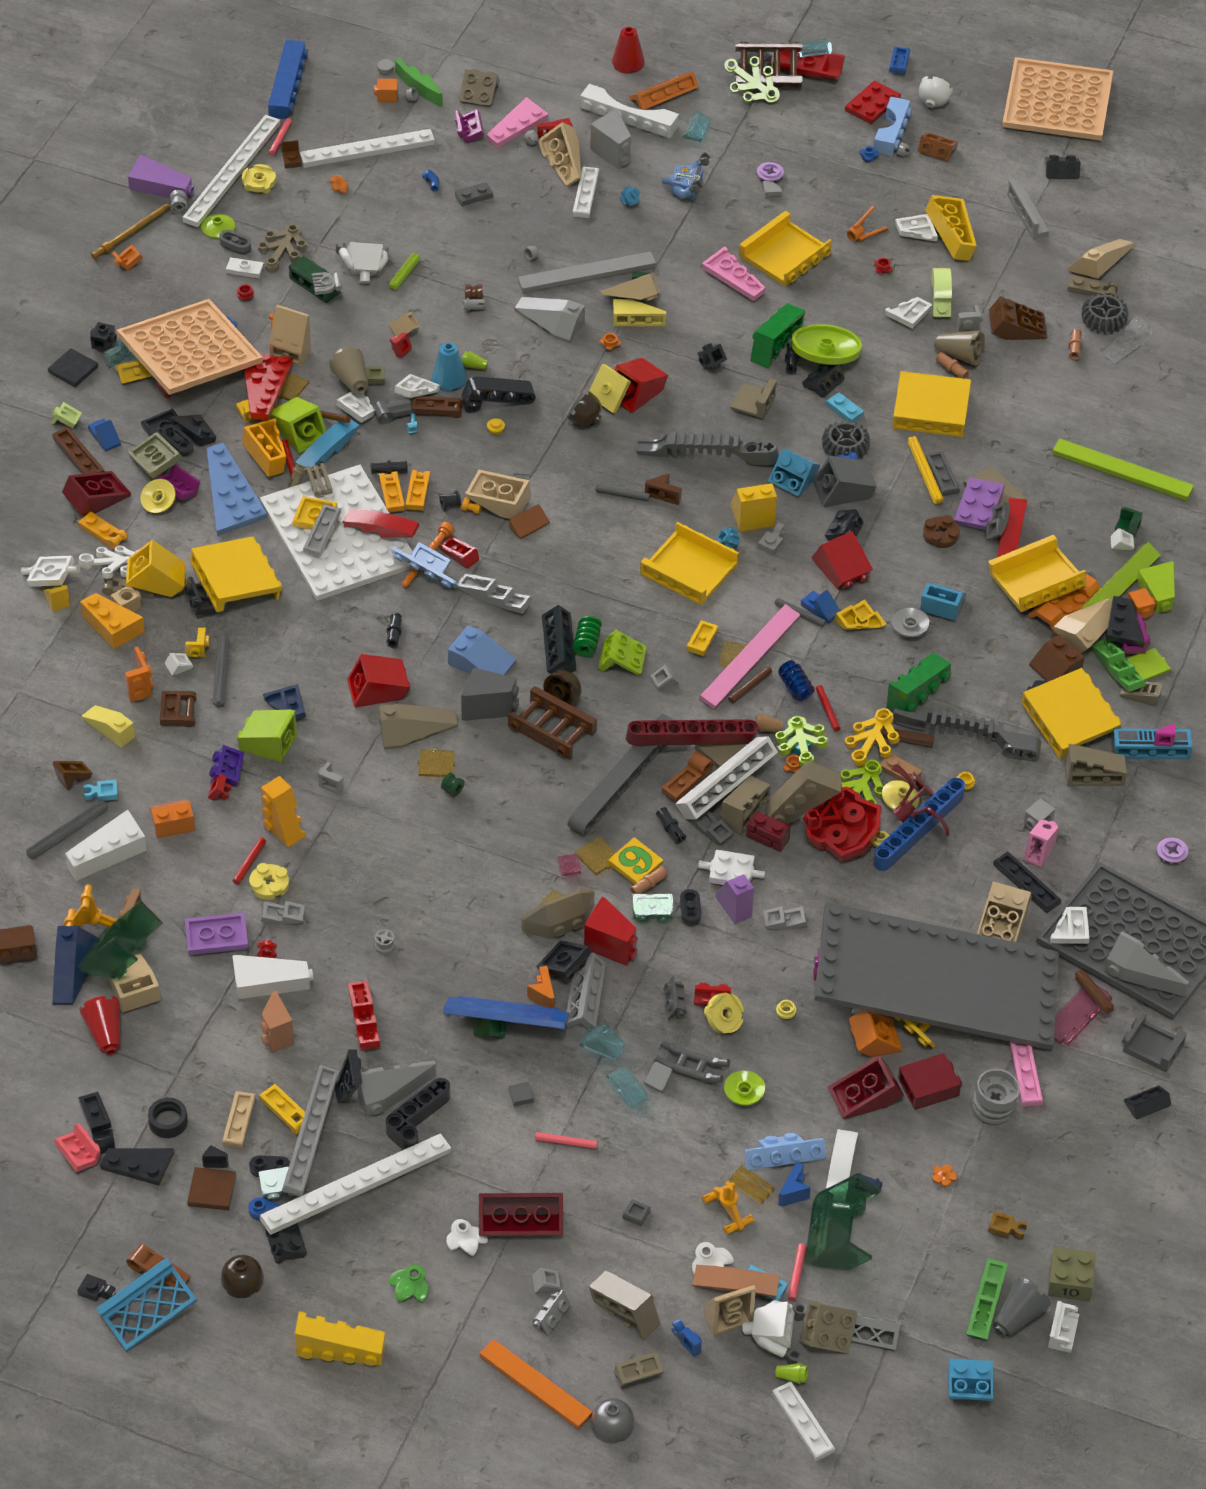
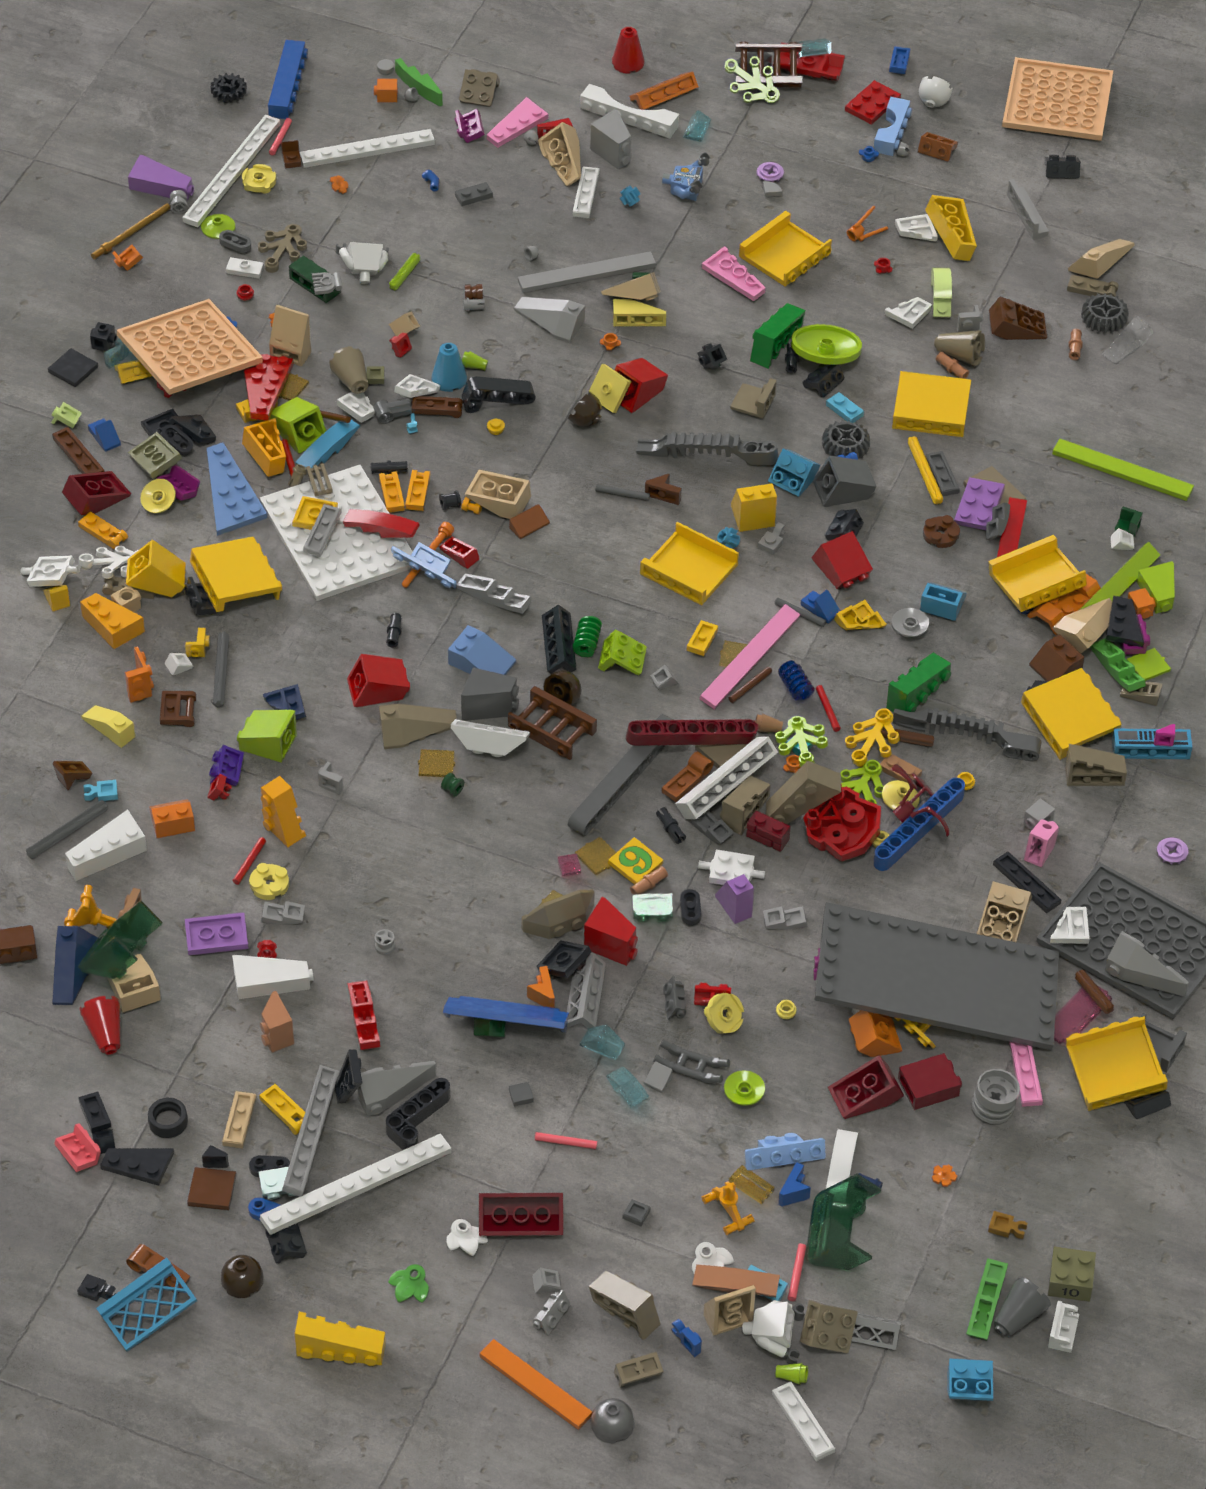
none -> black gear [210,73,247,103]
none -> white wedge [451,719,530,757]
none -> yellow panel [1066,1016,1168,1111]

